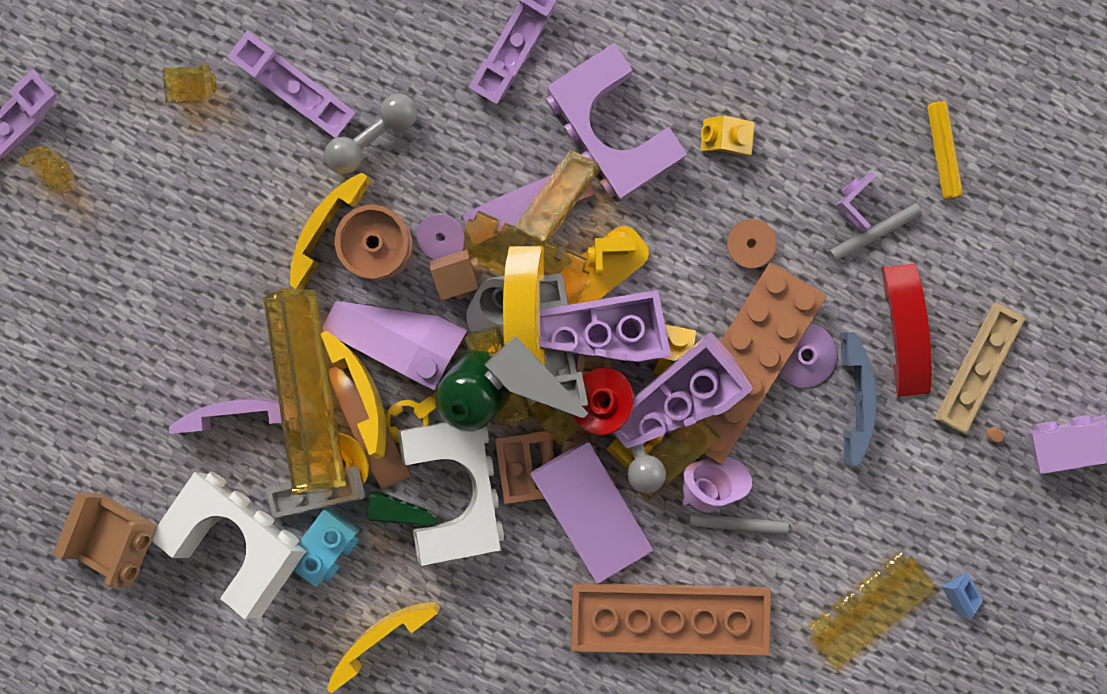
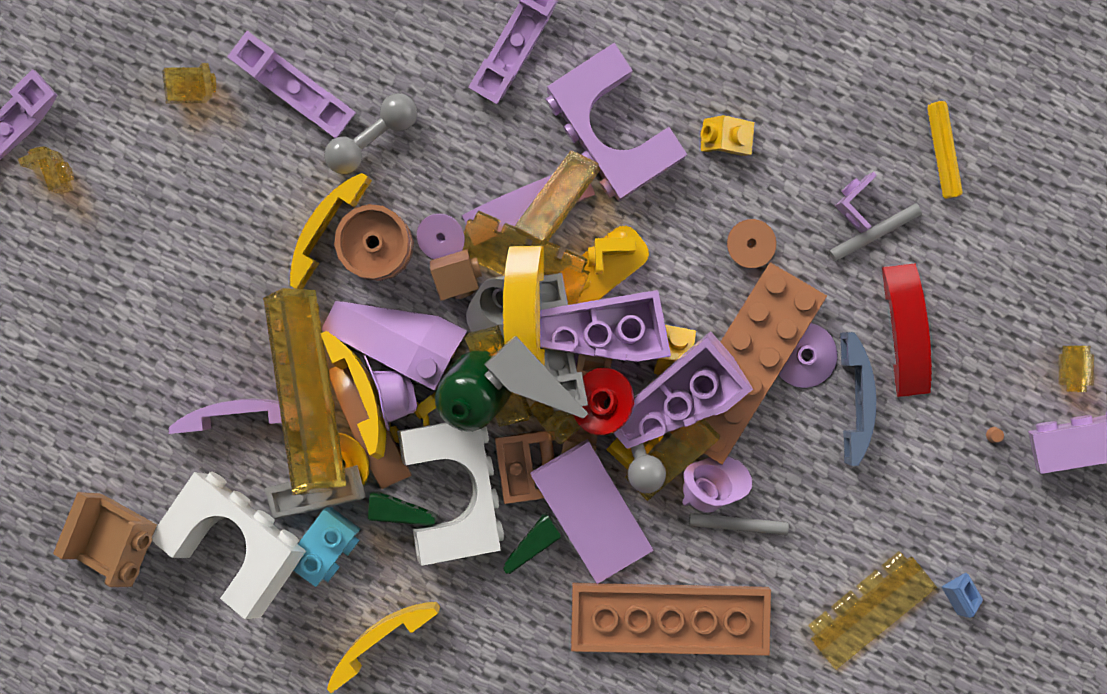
tan tile [934,303,1026,435] -> none
none -> lavender piece [364,355,417,431]
none -> dark green slope [503,512,561,574]
none -> clear yellow brick [1058,346,1094,392]

